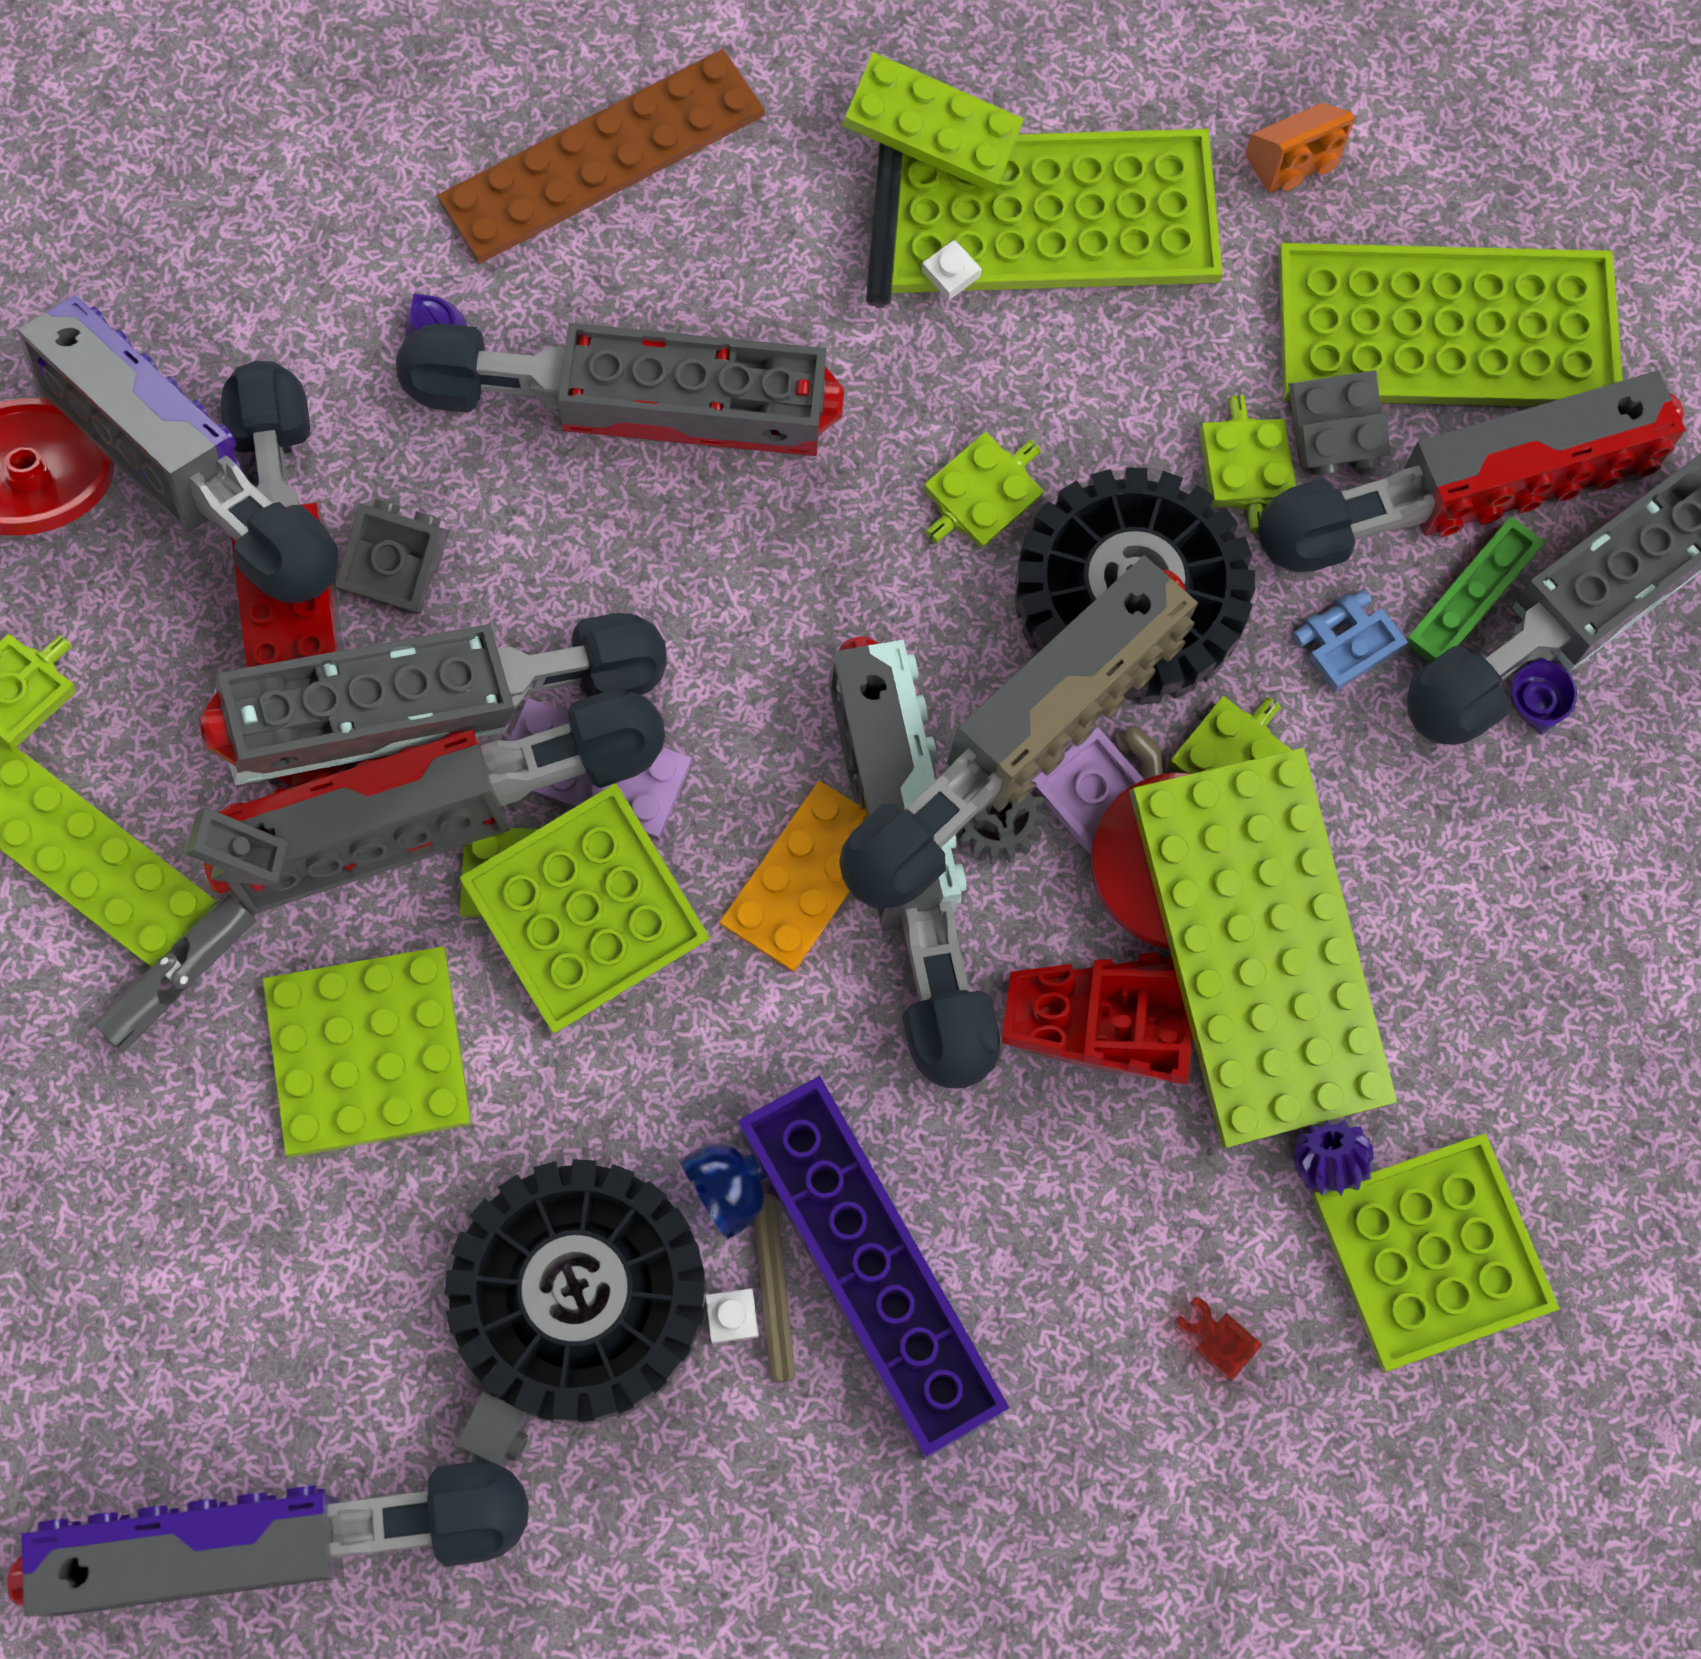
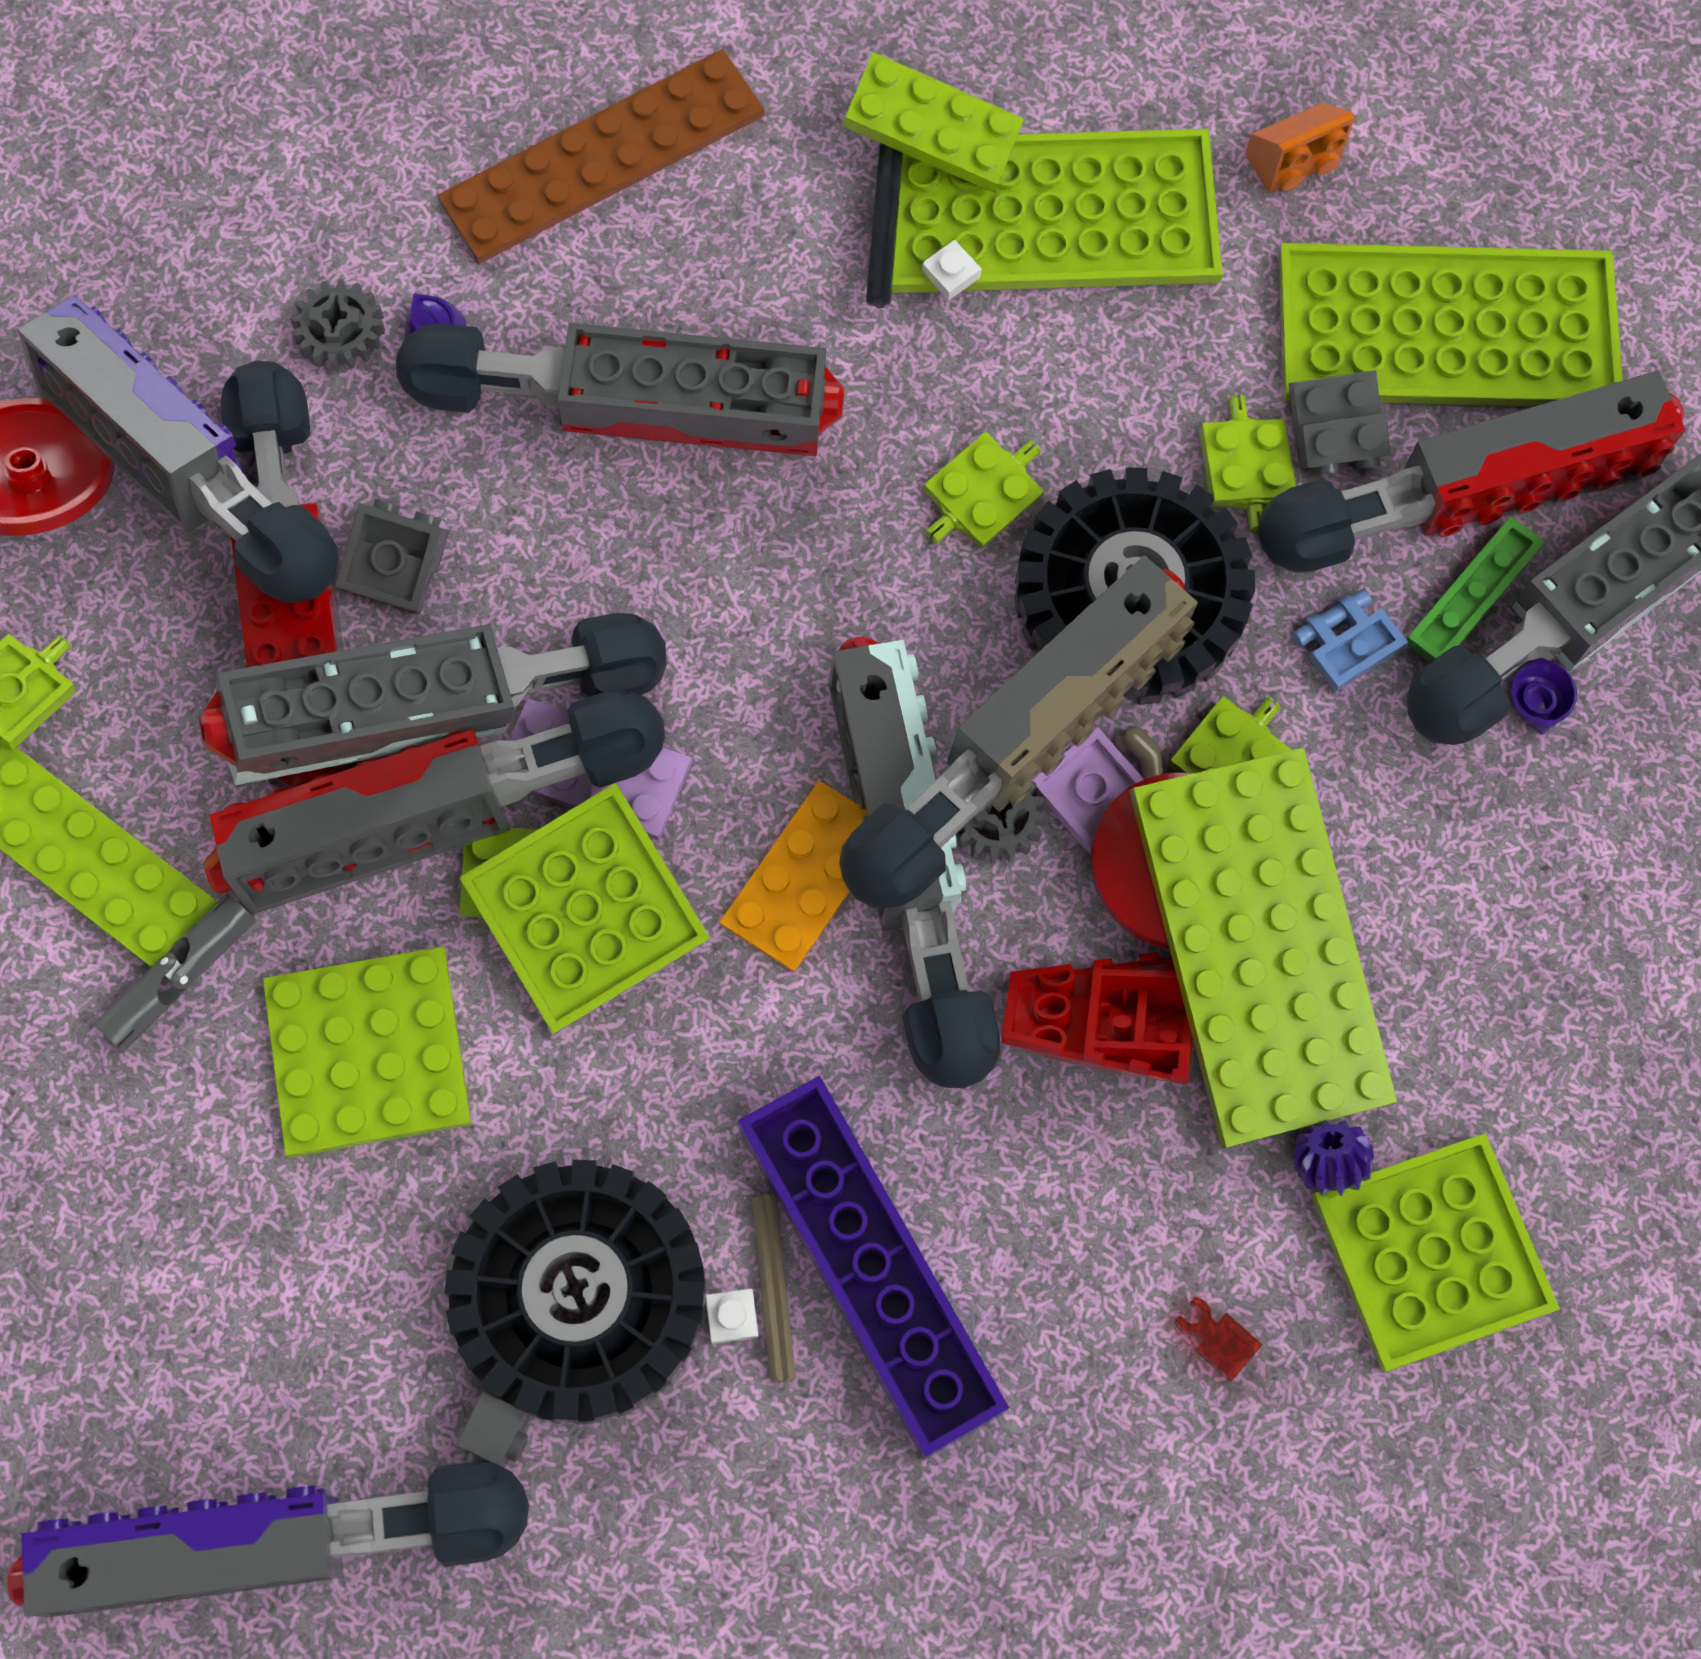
dark grey slope [185,807,288,886] -> none
clear blue cylinder [679,1143,767,1240] -> none
none -> dark grey gear [290,279,385,371]

